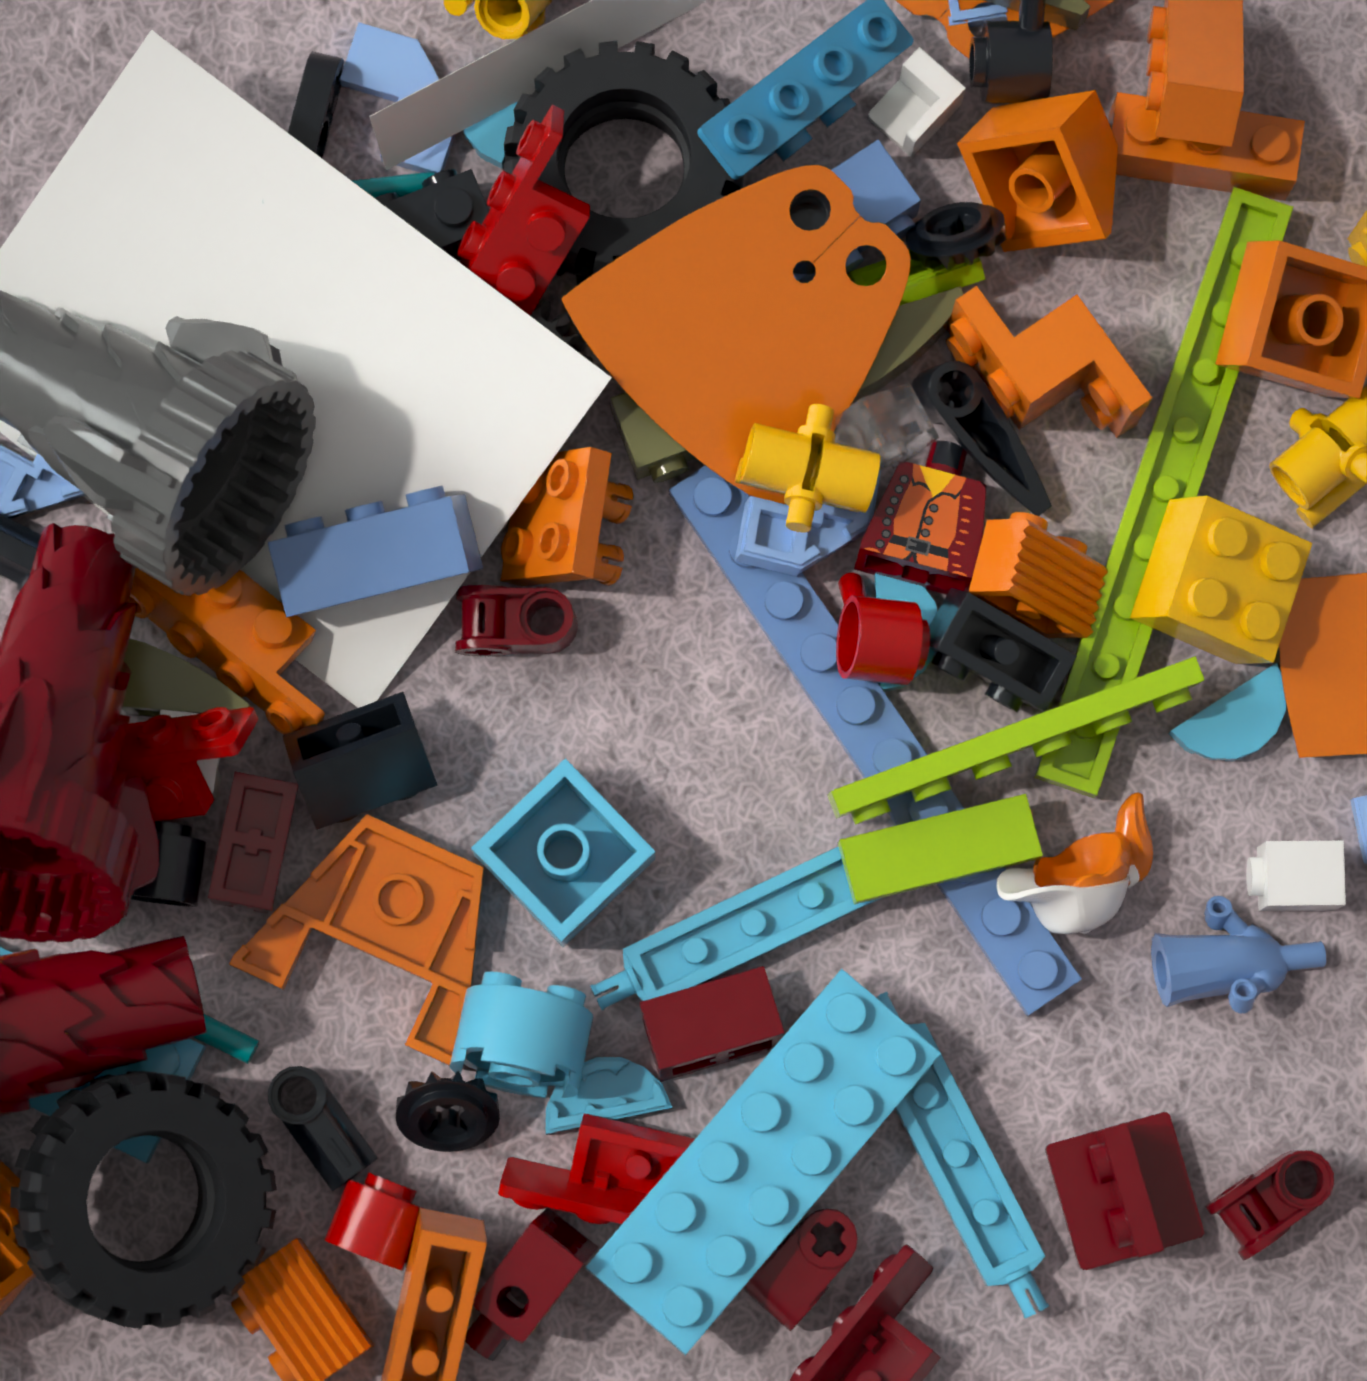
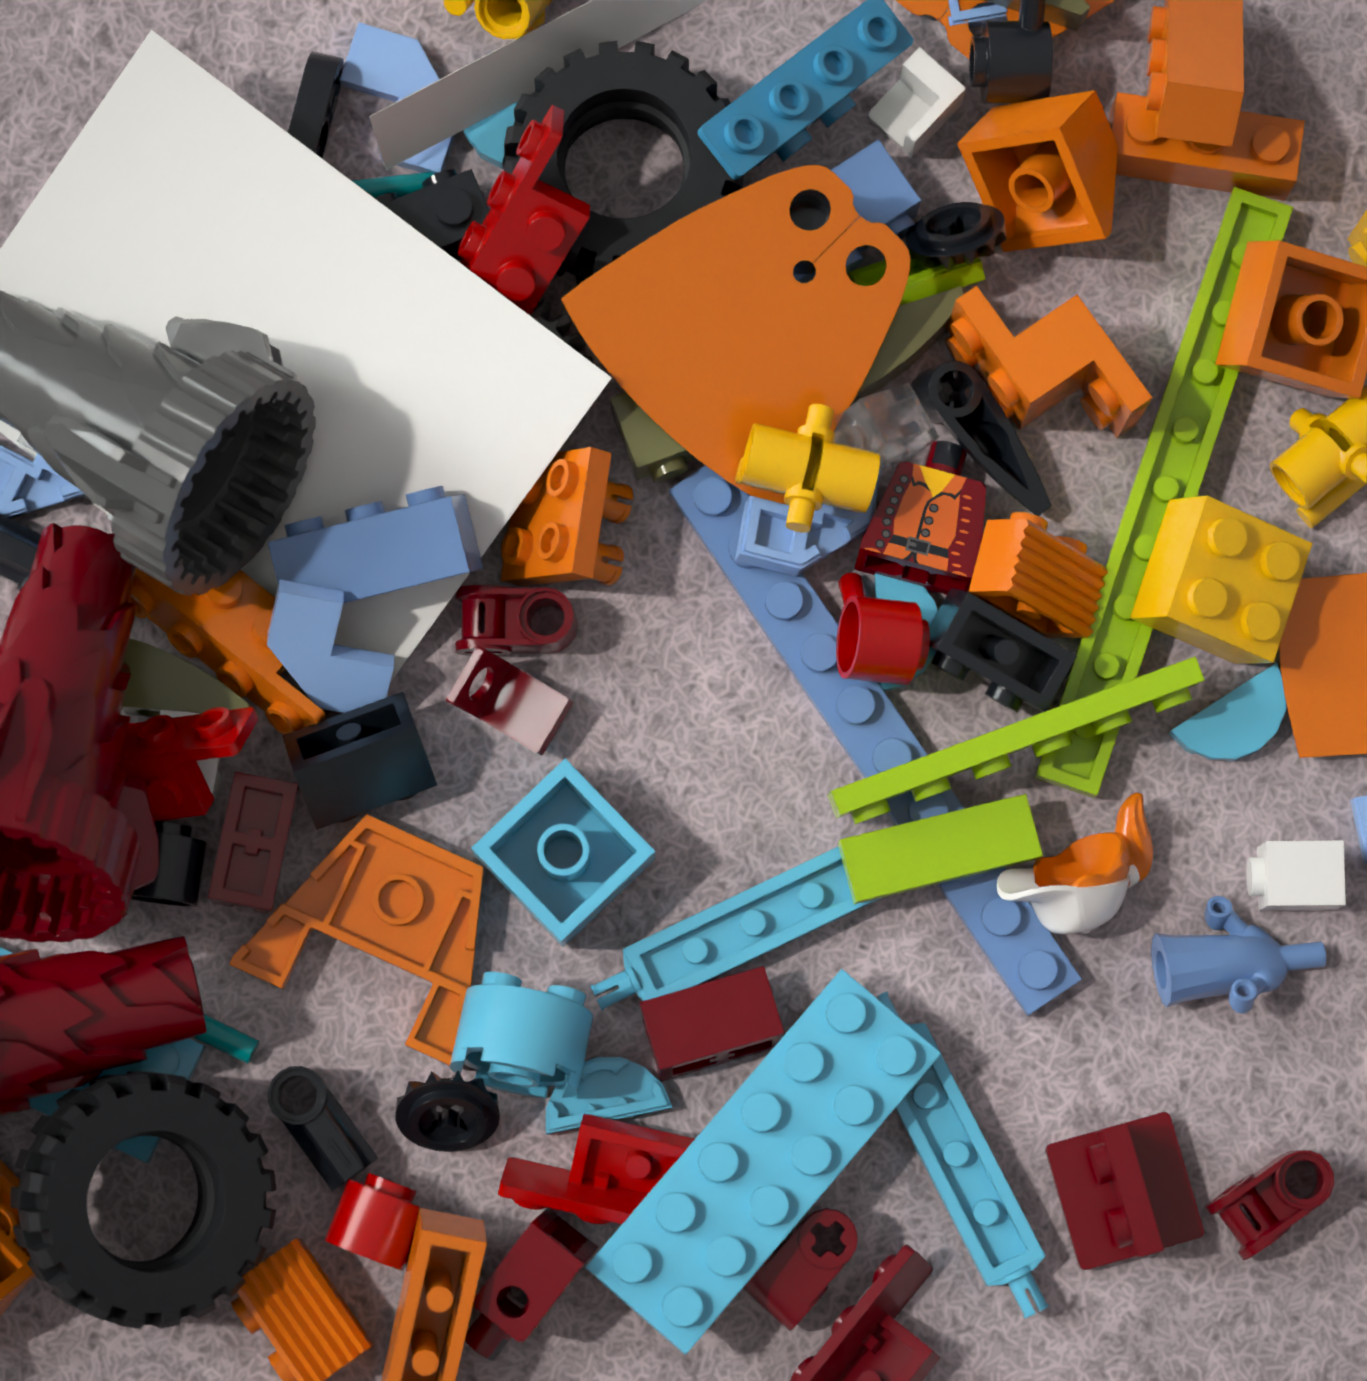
none -> light blue tile [267,580,394,713]
none -> bracket [446,645,573,756]

